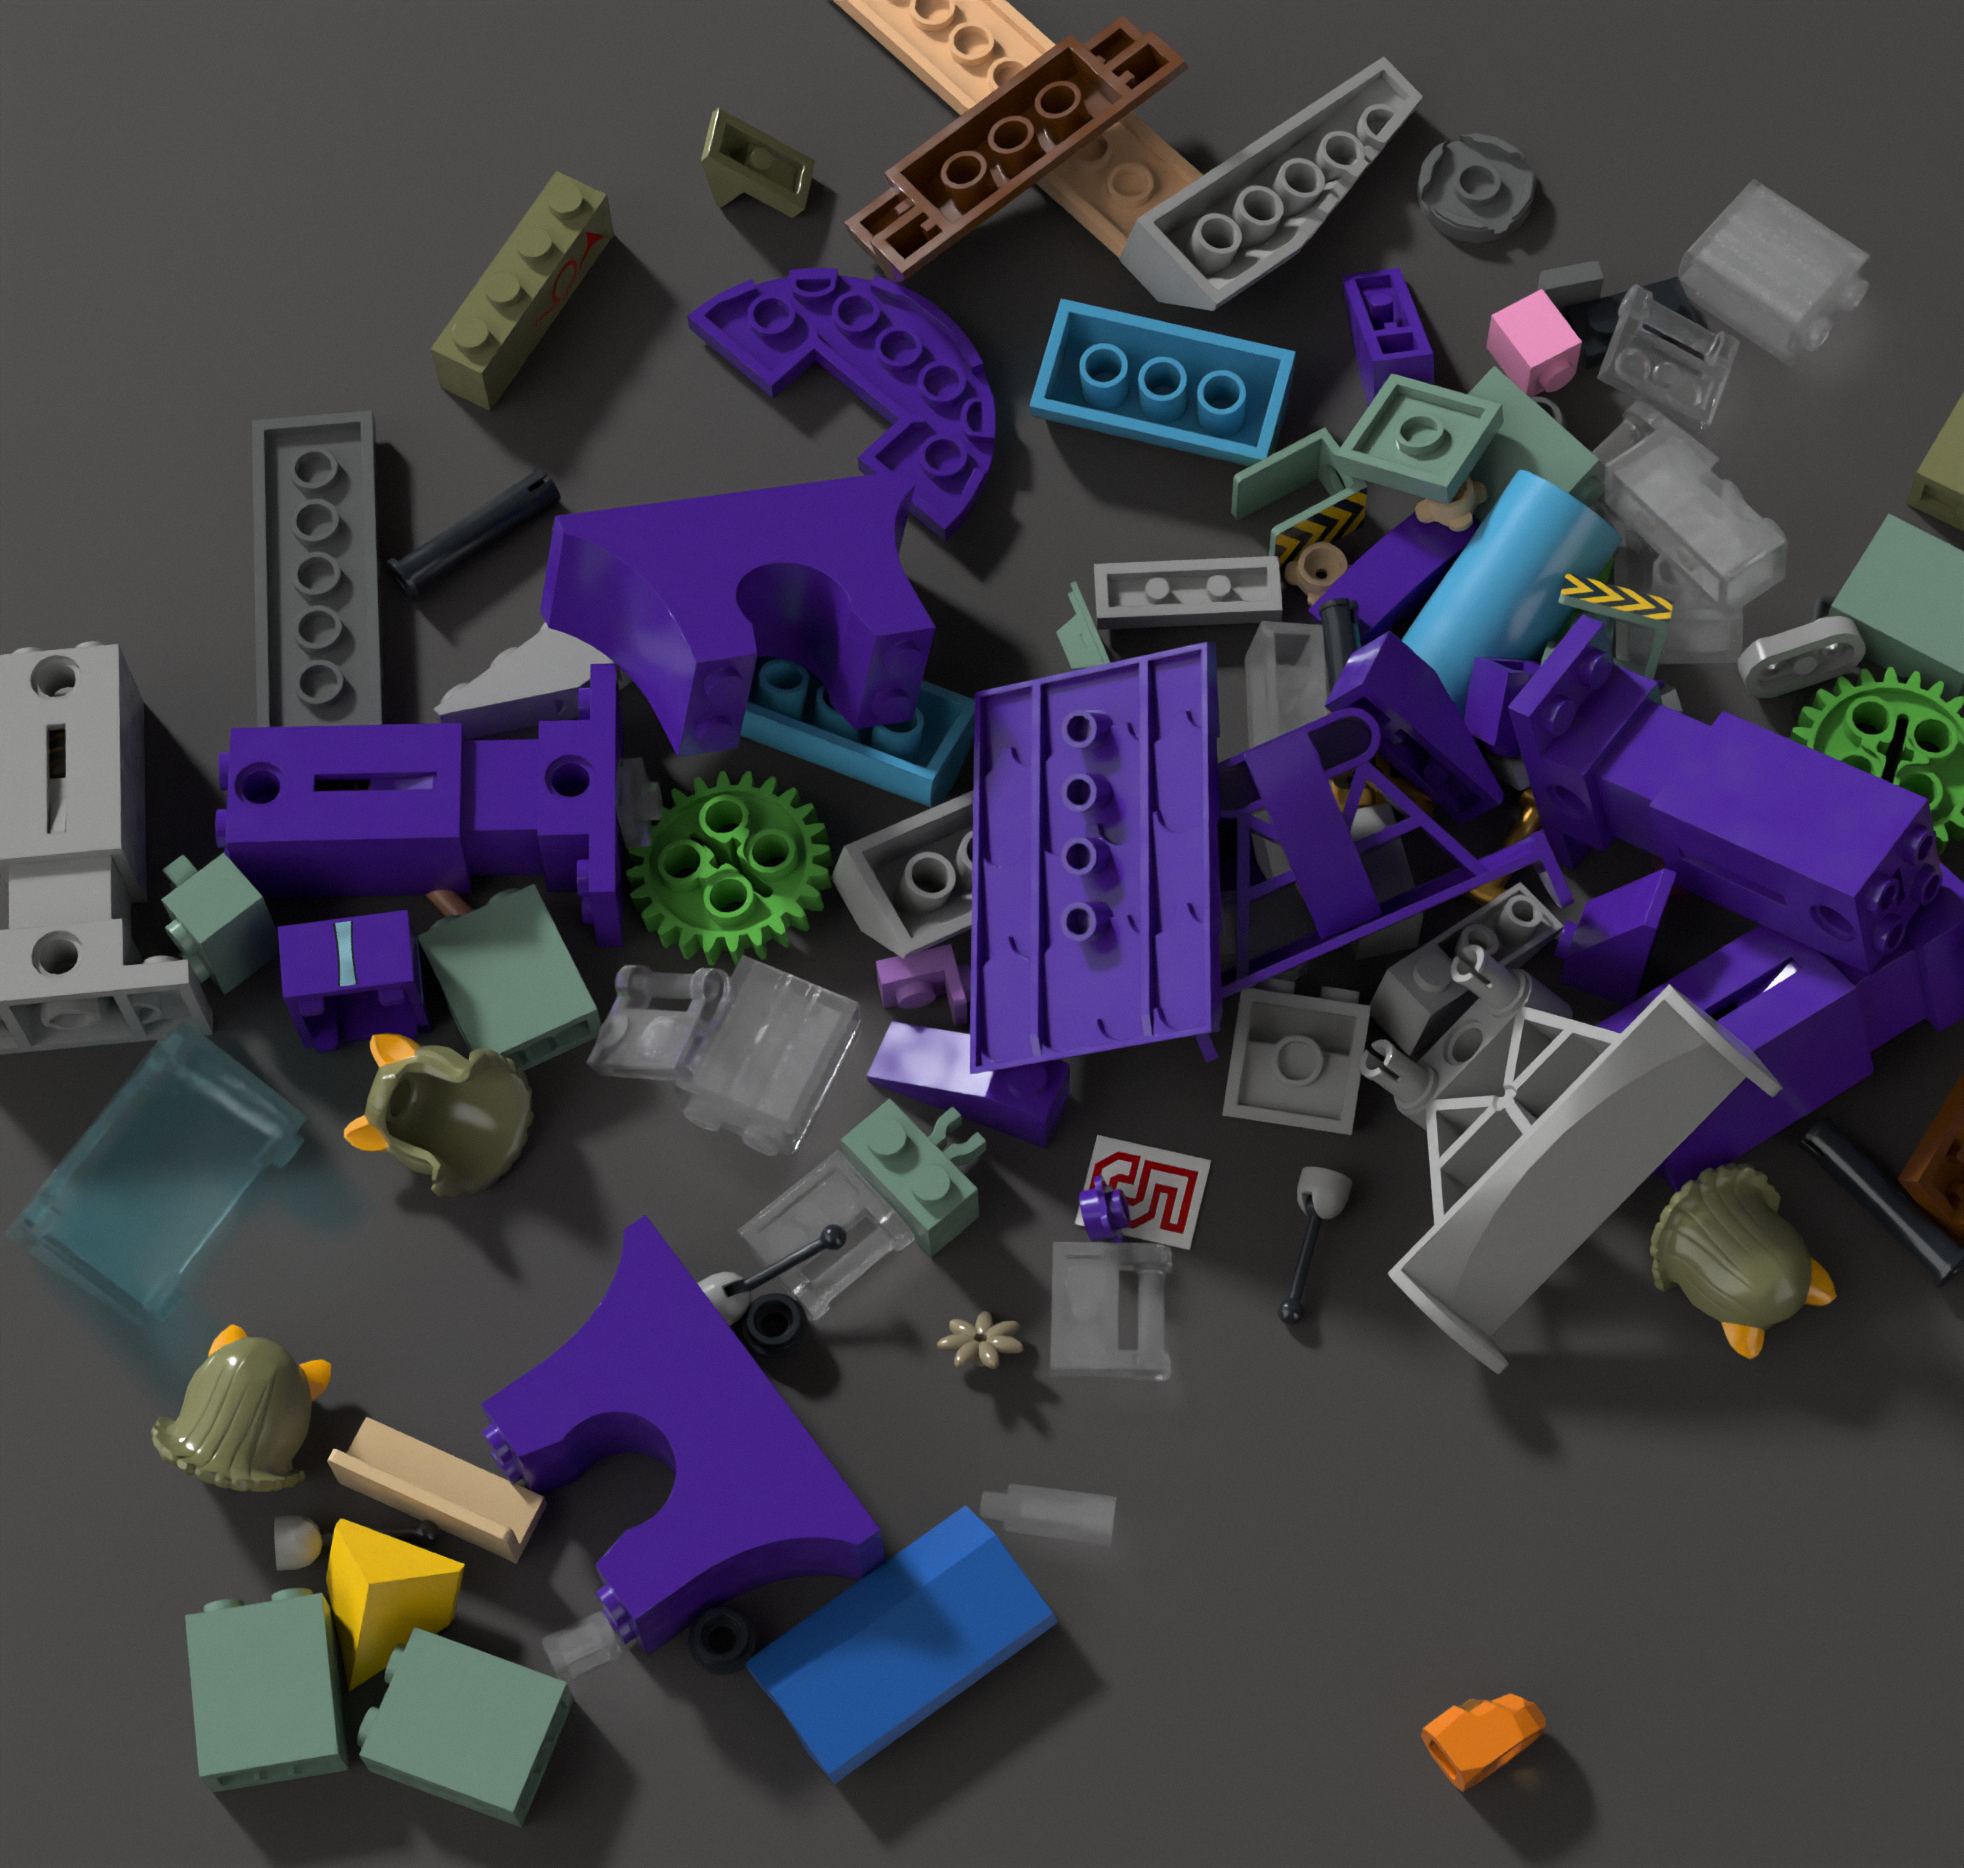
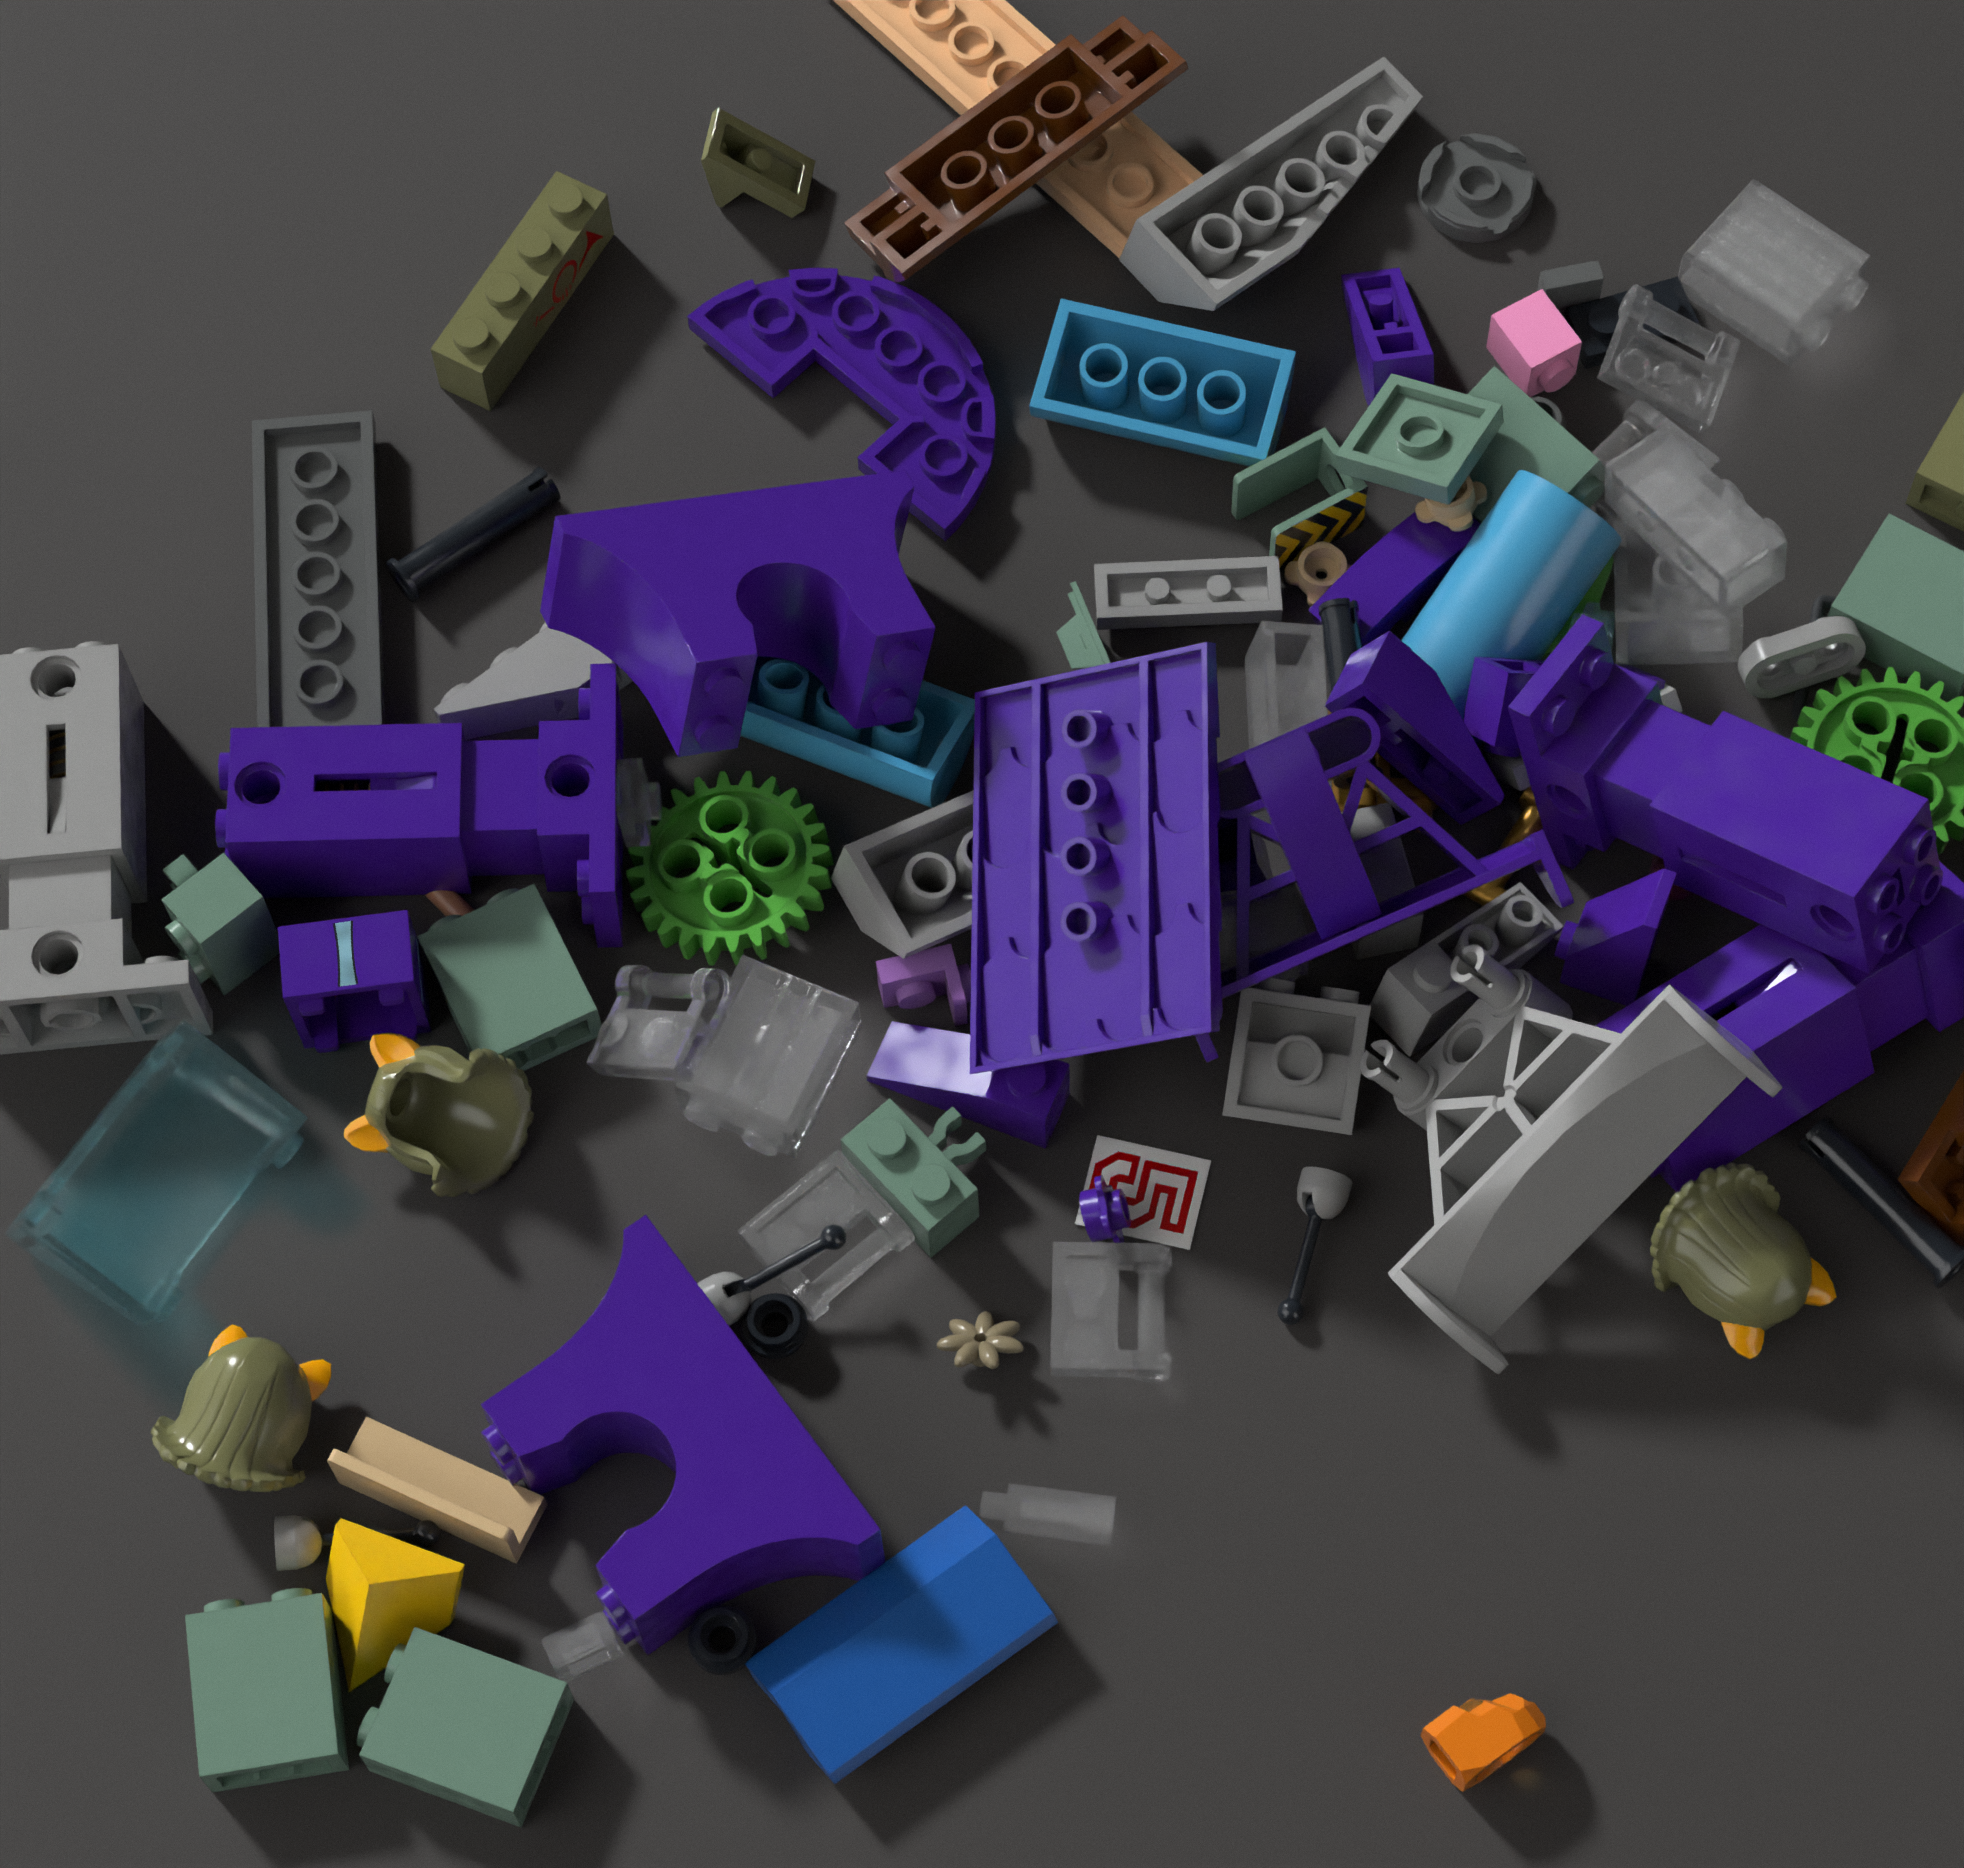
piece [1540,574,1674,680] -> none

